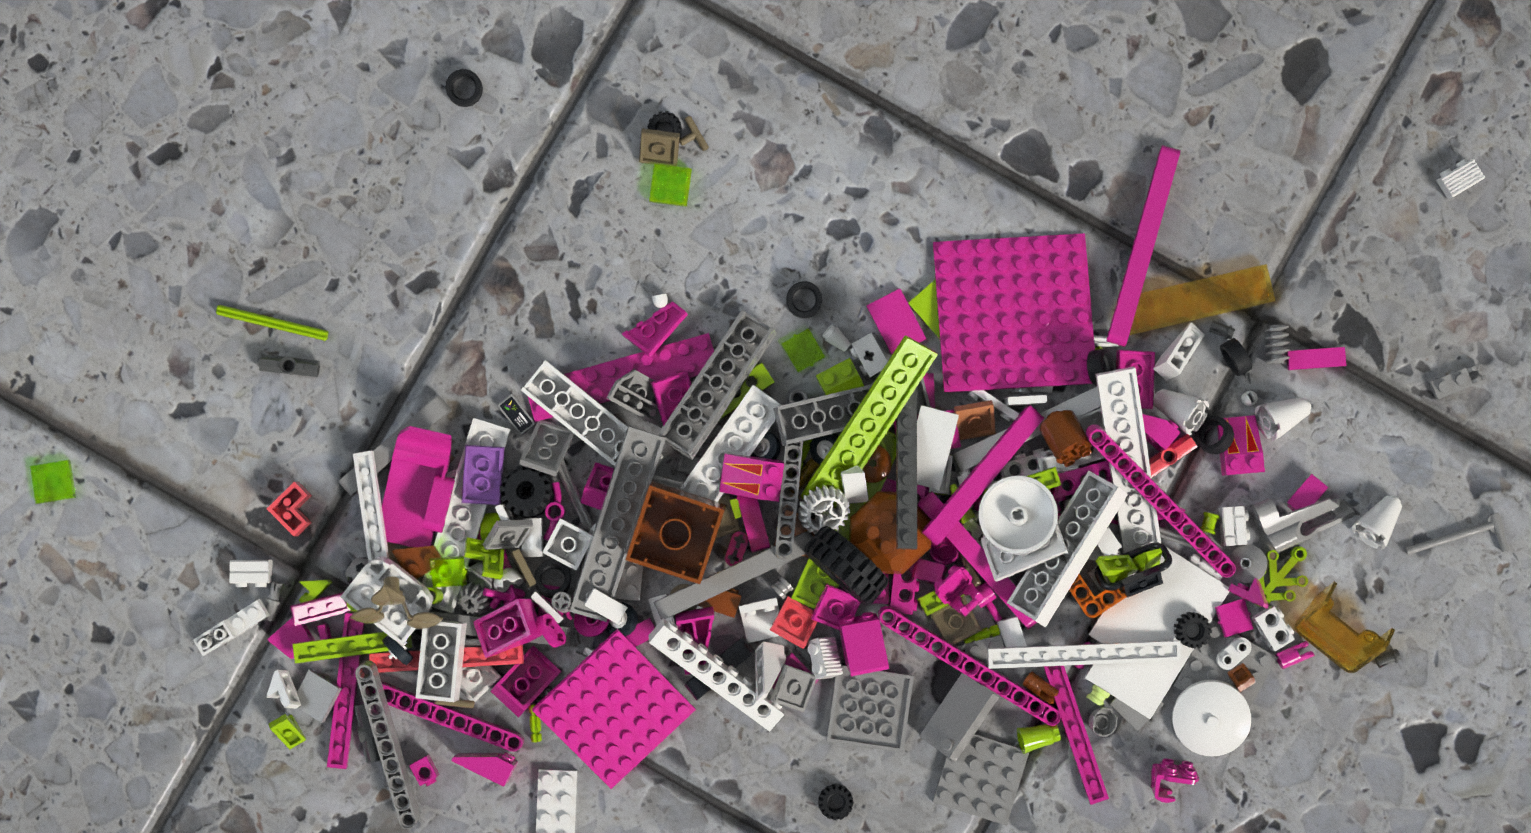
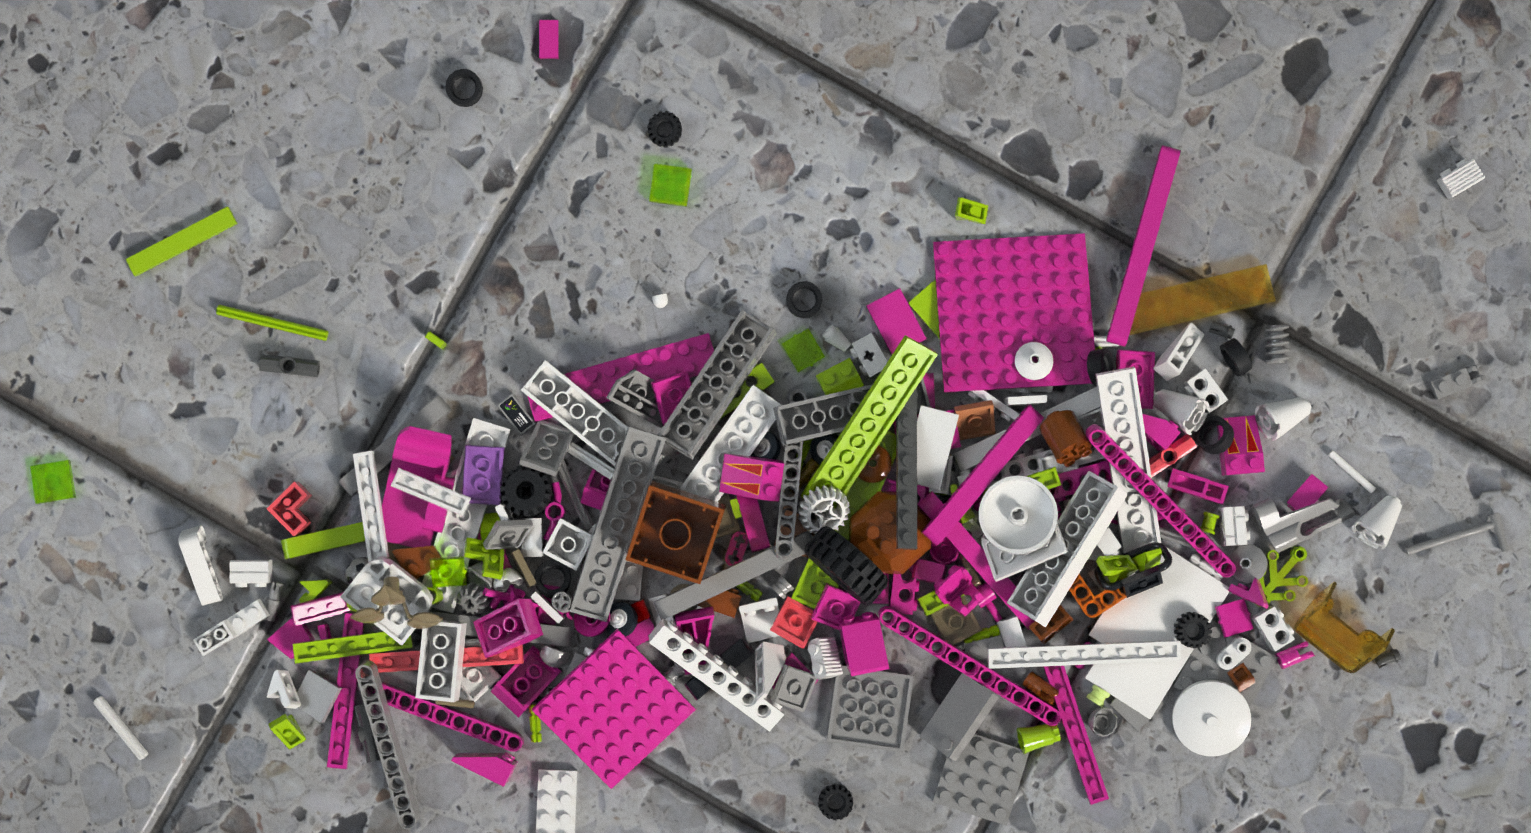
black wheel [382,635,413,665] -> none
dark pink brick [409,755,440,786] -> none
dark pink beam [536,613,566,648] -> none
white tile [584,588,628,624] -> none
dark pink wing [622,302,688,357] -> none
dark tan tile [639,128,680,167] -> none
dark tan piece [679,116,709,151] -> none
white slope [841,465,869,503] -> none
dark pink piece [1151,758,1199,803] -> none
white hinge [1241,391,1258,406] -> none
dark pink tile [1286,347,1346,370] -> none
none -> white axle [93,696,148,760]
none -> lime tile [126,206,238,277]
none -> white beam [178,525,223,606]
none -> lime beam [281,522,365,559]
none -> white tile [391,468,471,516]
none -> lime tile [425,332,447,349]
none -> dark pink tile [539,20,559,59]
none -> light grey hair [540,645,570,668]
none -> white axle [567,442,614,480]
none -> red slope [631,599,651,623]
none -> light grey bush [662,662,685,686]
none -> lime axle [735,581,762,601]
none -> lime slope [955,197,988,224]
none -> white dish [1015,342,1053,380]
none -> dark orange brick [1029,605,1073,645]
none -> dark pink slope [1167,468,1229,505]
none -> white brick [1184,369,1228,414]
none -> white bar [1328,450,1376,493]

